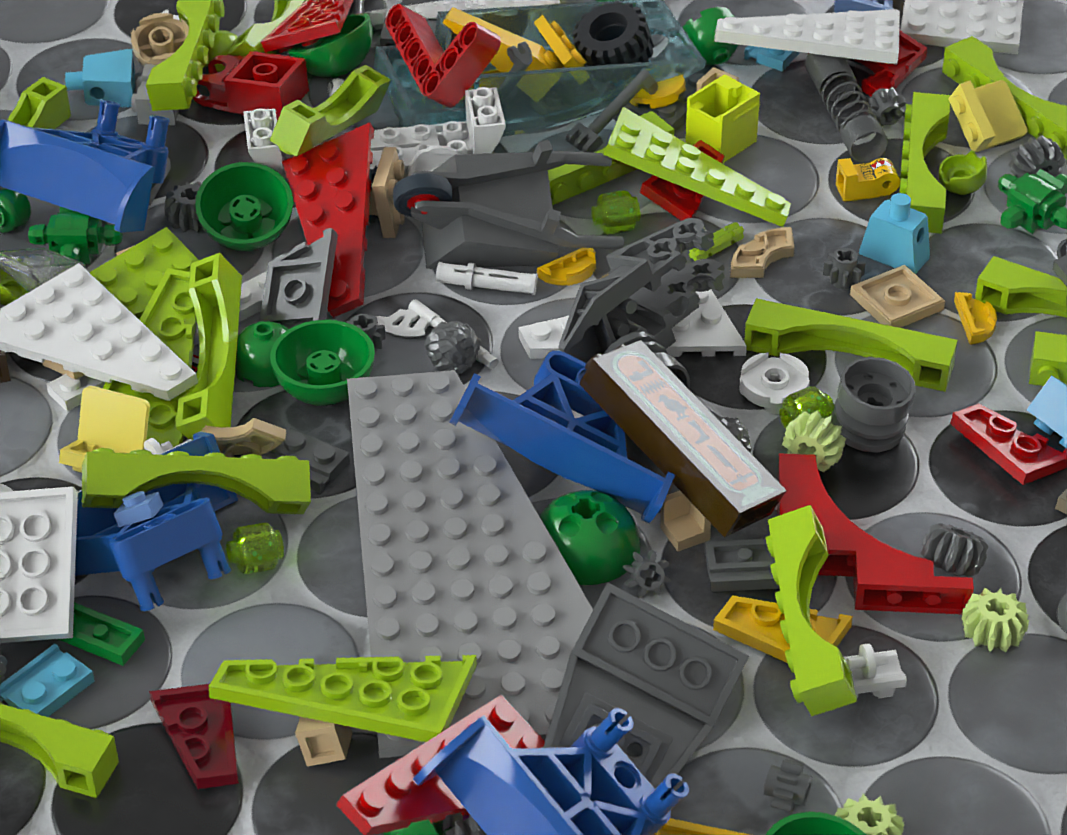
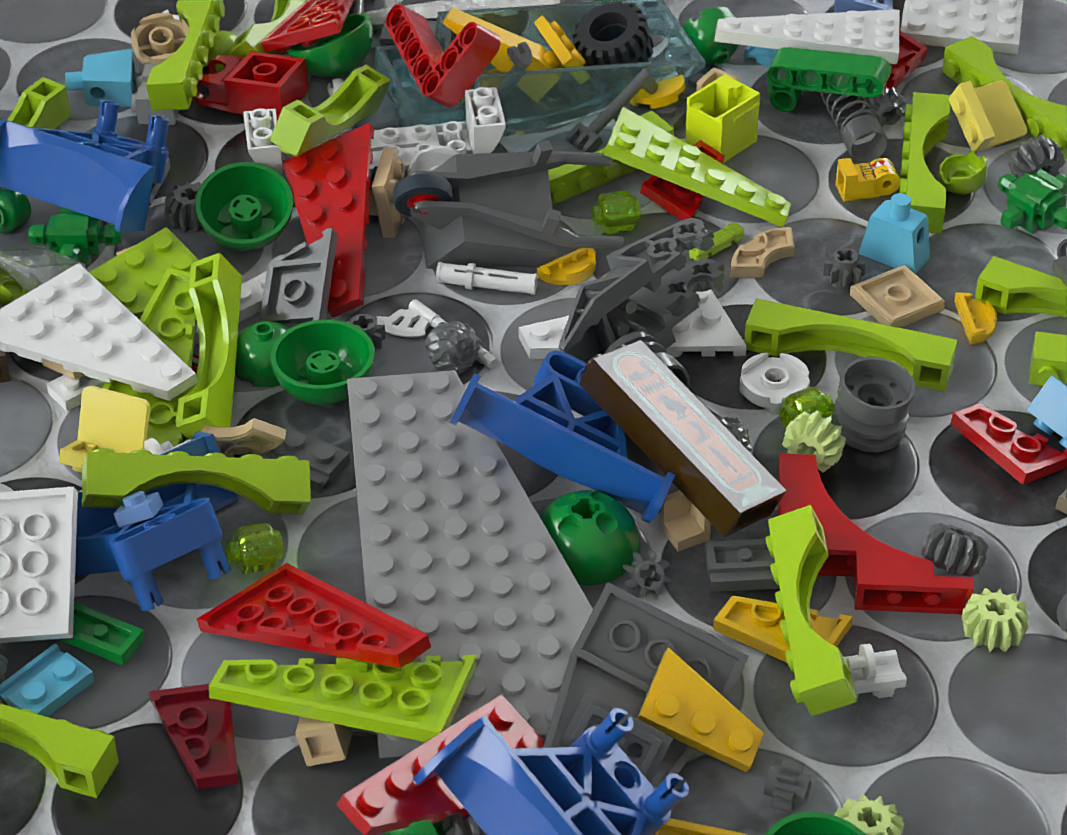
none -> red wing [197,563,431,668]
none -> yellow wing [637,647,764,773]
none -> green beam [767,47,891,112]

